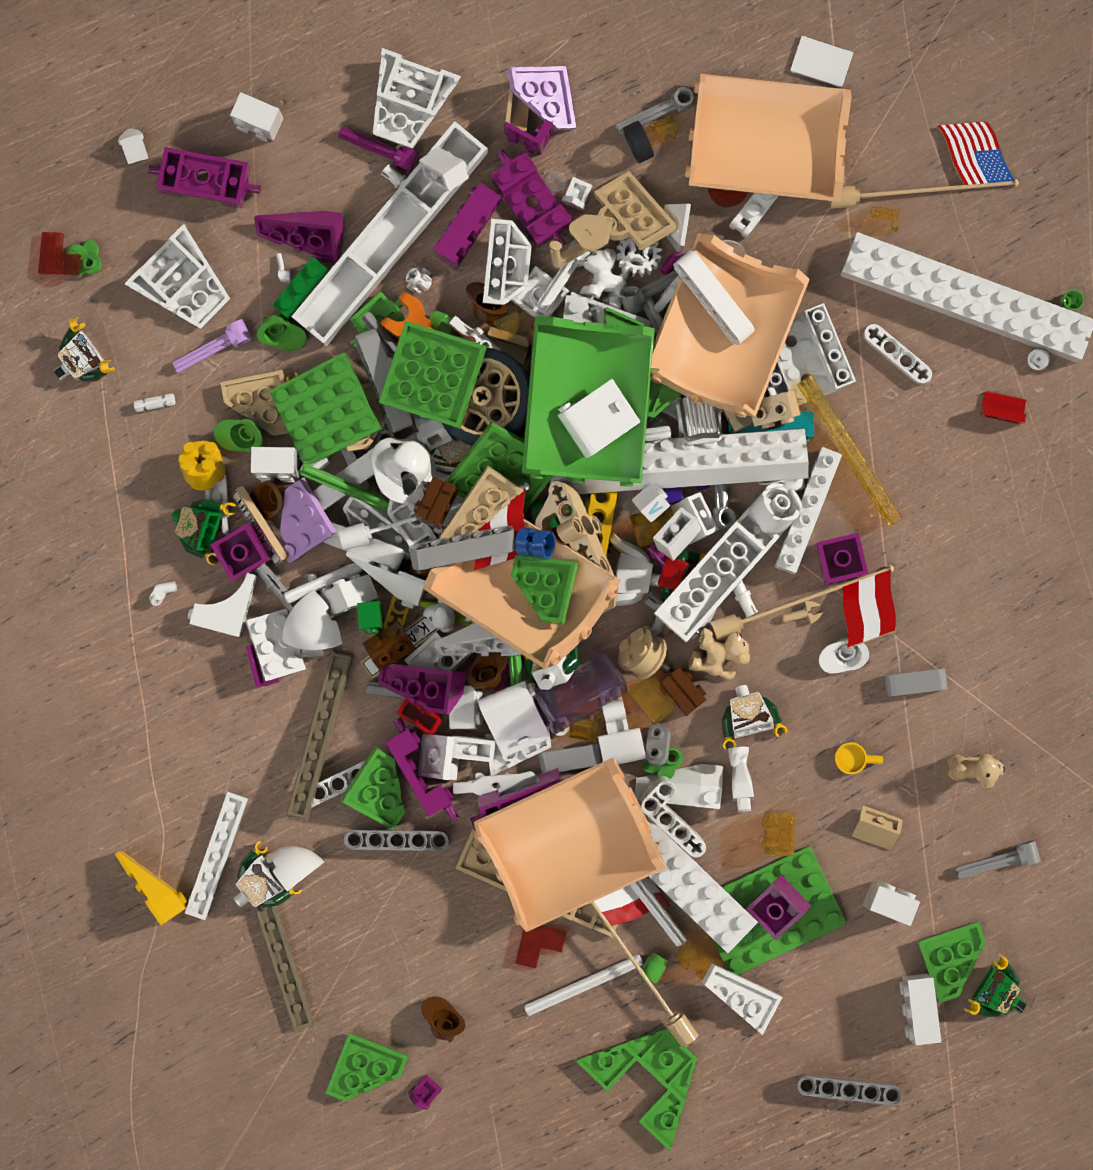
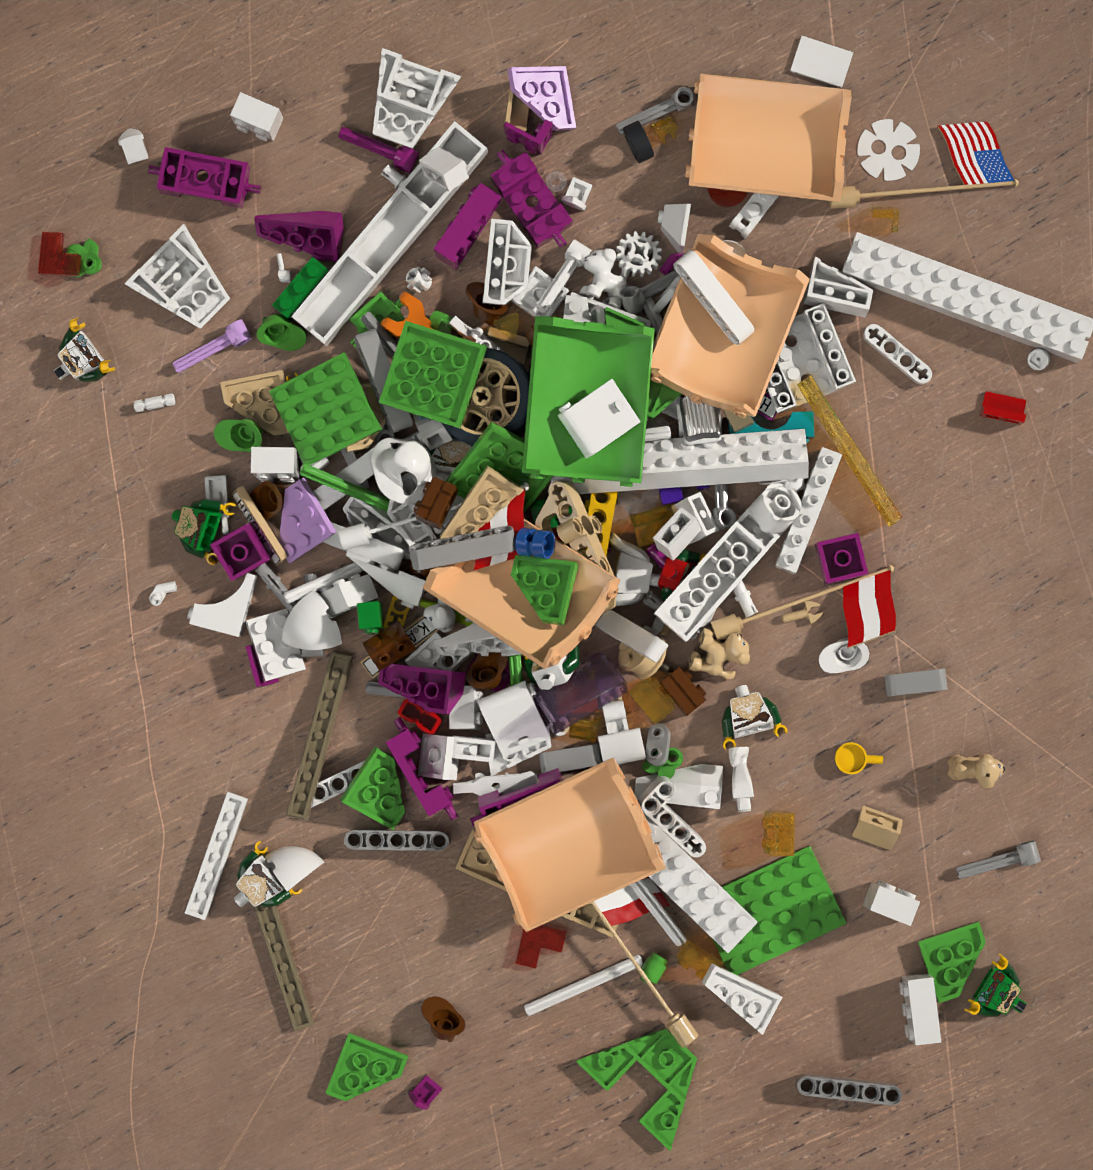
yellow wedge [115,851,188,925] -> none
yellow brick [179,441,225,490] -> none
tan plate [549,171,677,269] -> none
white brick [632,483,670,522] -> none
magenta slope [746,874,811,940] -> none
tan brick [752,390,800,429] -> none
bright green wheel [1059,289,1084,312] -> none
none -> white beam [595,610,669,663]
none -> white wedge [804,257,873,318]
none -> white piece [858,119,920,181]

